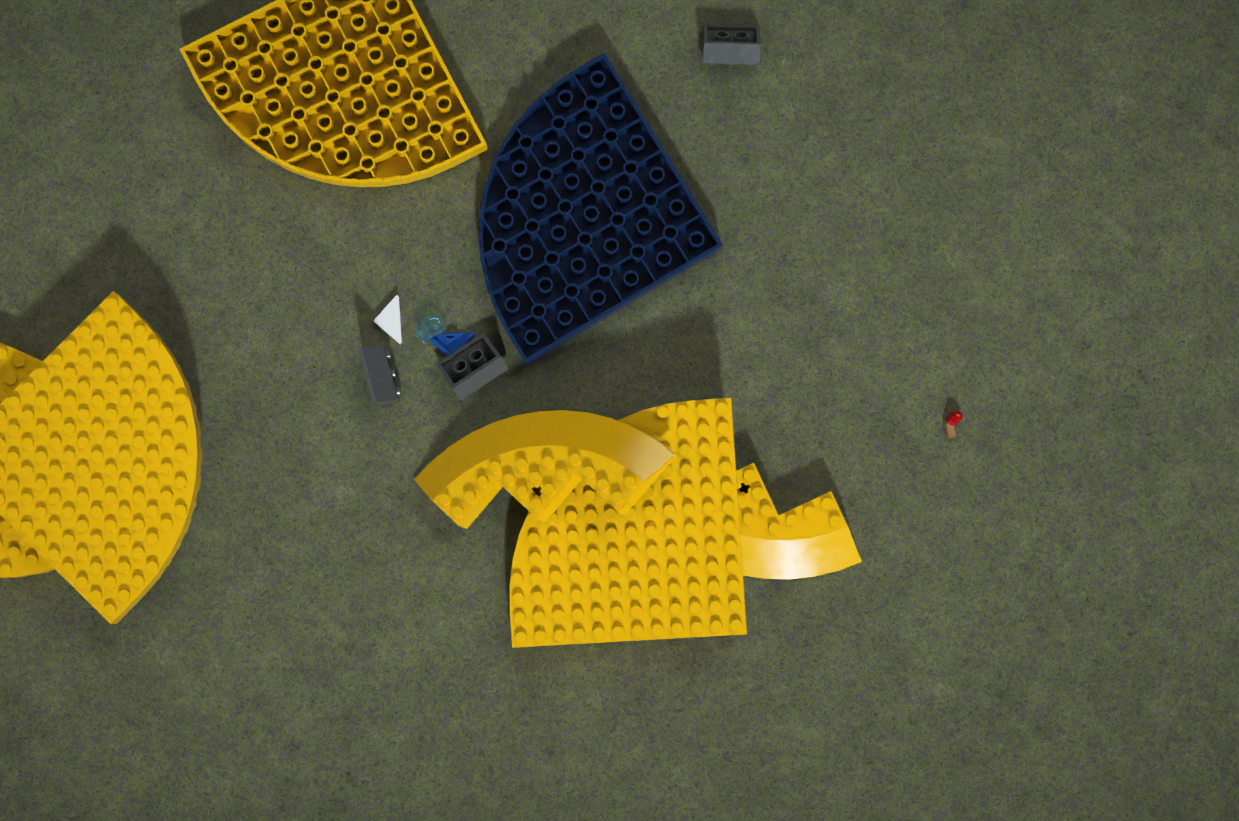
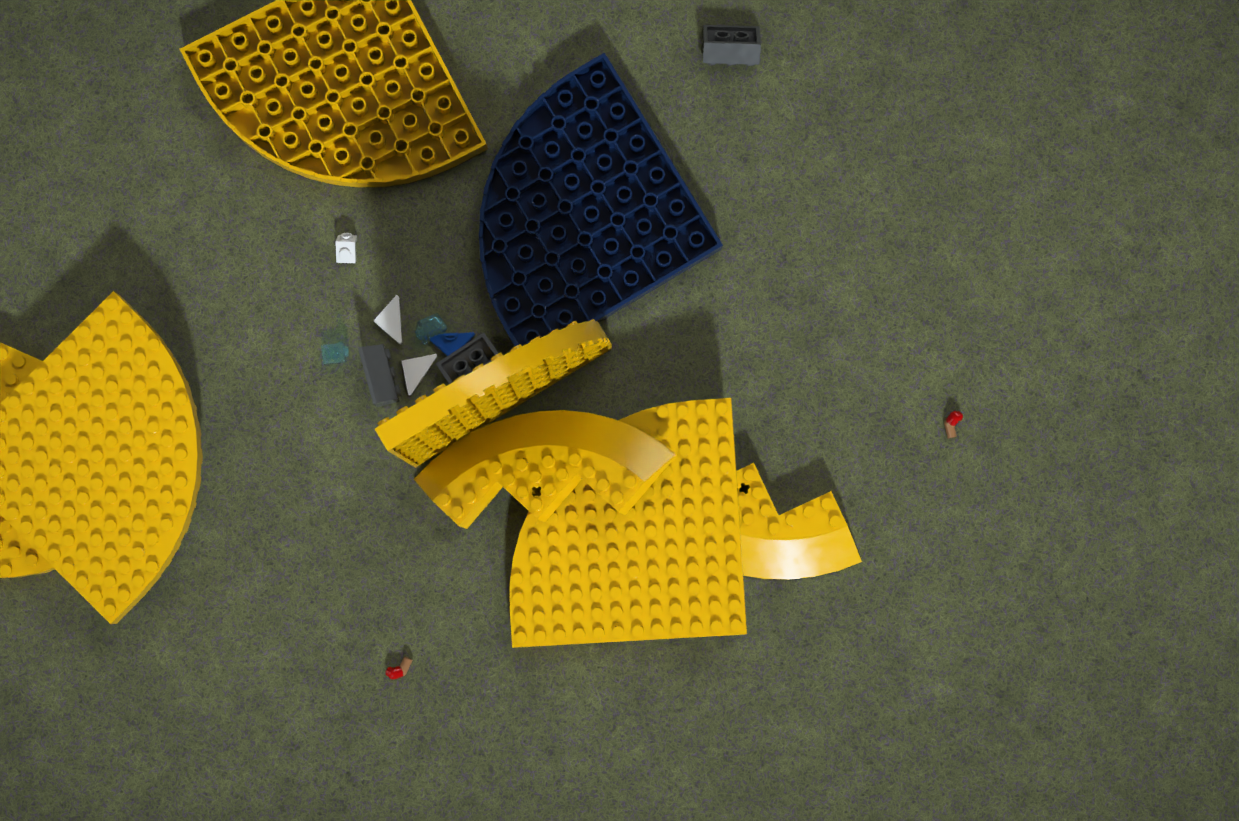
none -> clear light blue bracket [321,341,349,365]
none -> white bracket [336,233,357,263]
none -> yellow brick [375,319,612,468]
none -> arm [385,656,413,680]
none -> white tile [402,354,437,396]

